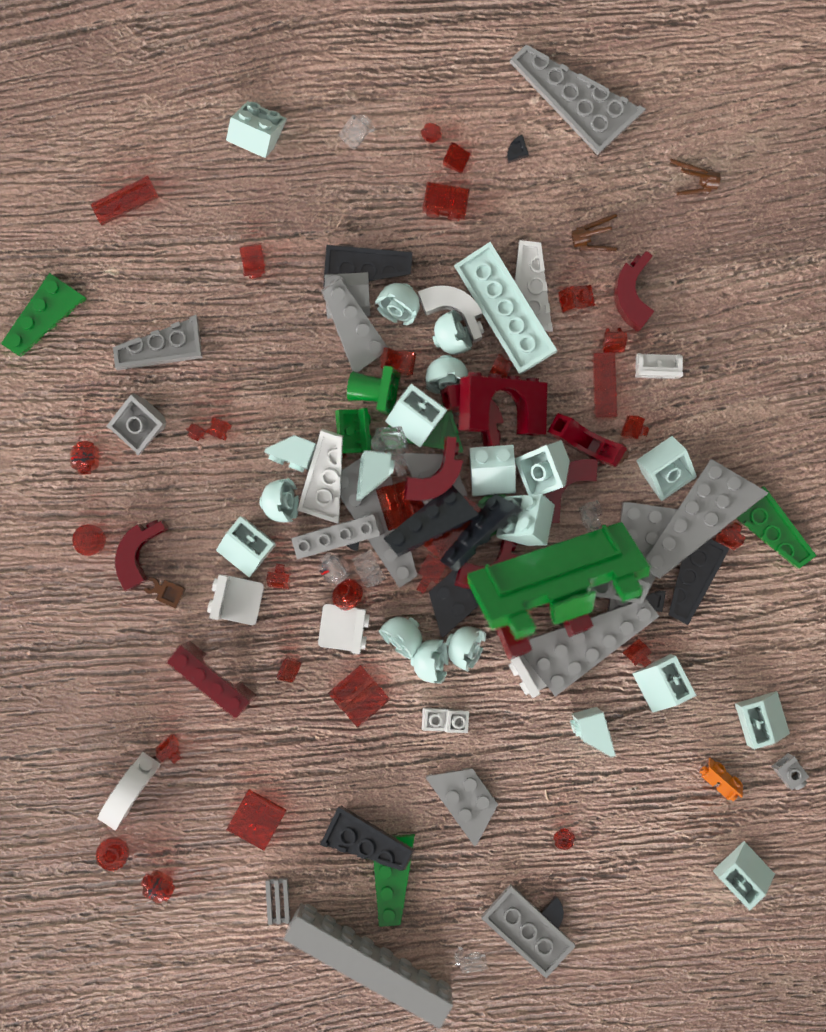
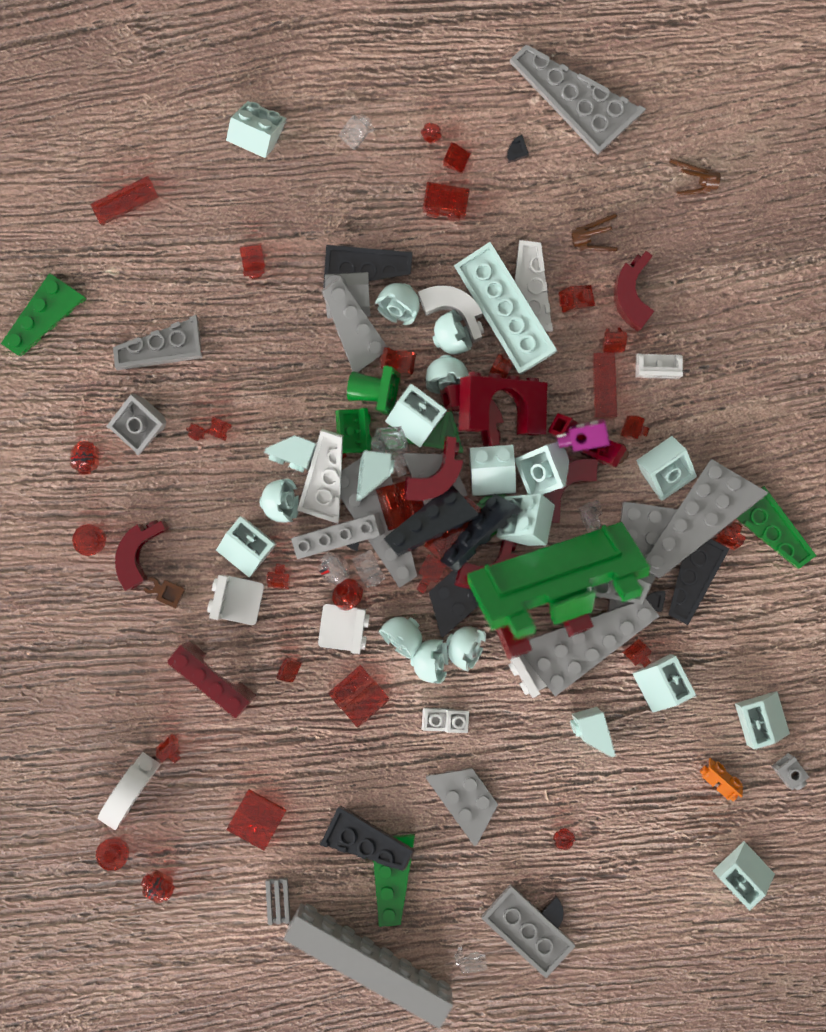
none -> magenta torso [557,419,609,451]

